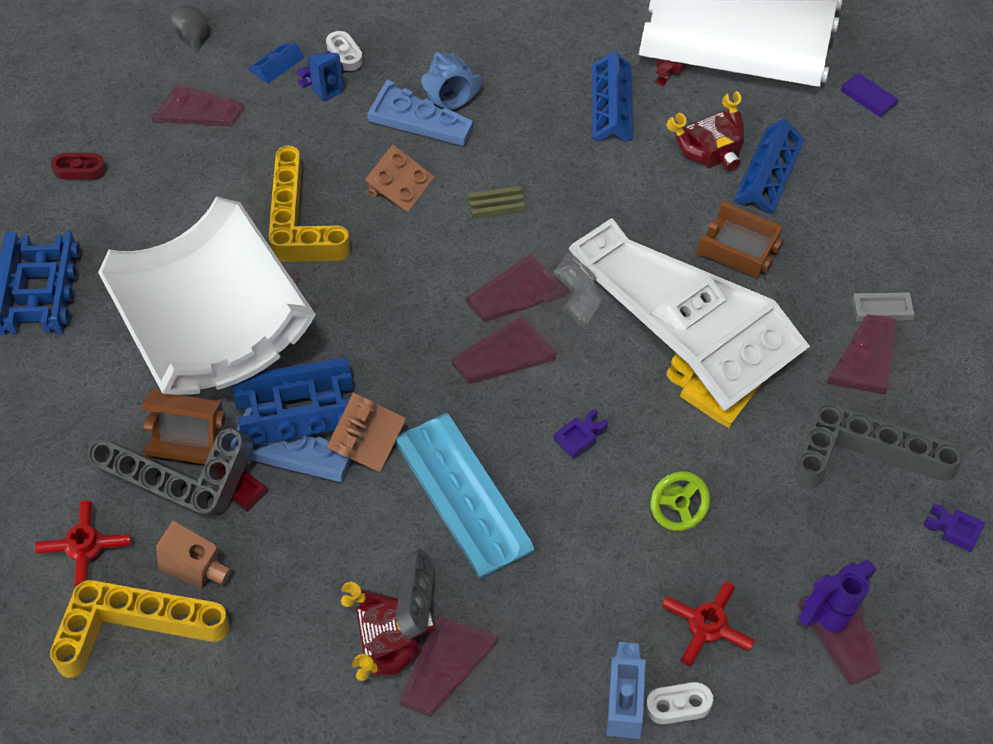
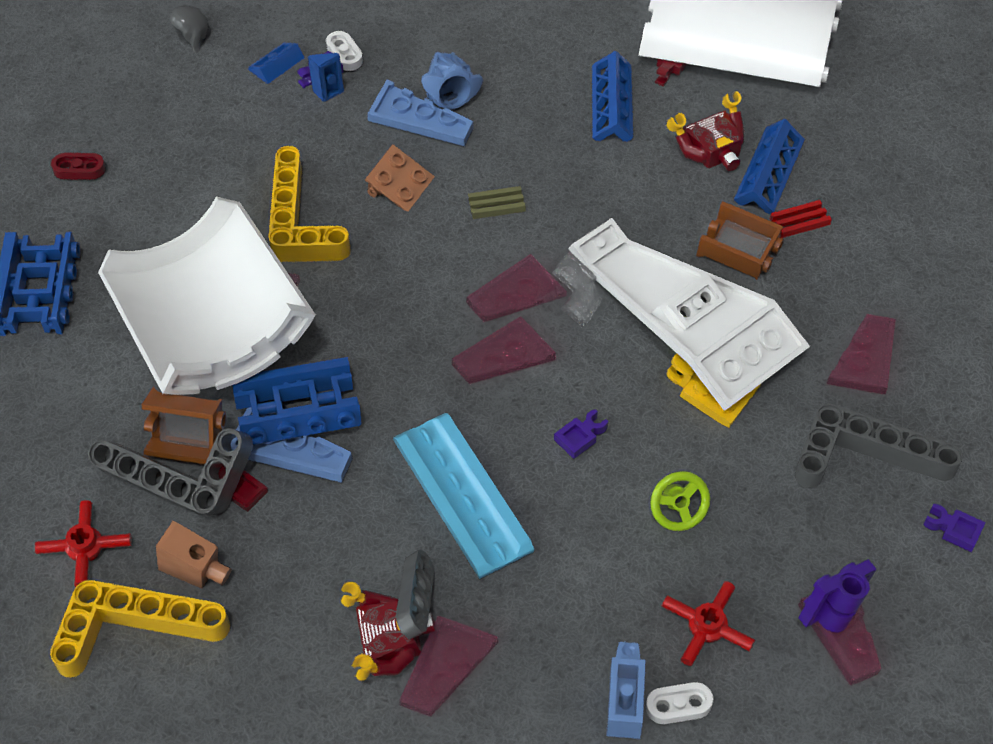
clear pink wing [151,84,245,127] -> none
nougat hinge [327,393,406,472] -> none
dark purple tile [841,73,898,118] -> none
light grey tile [852,292,915,321] -> none
none -> red tile [770,200,832,238]

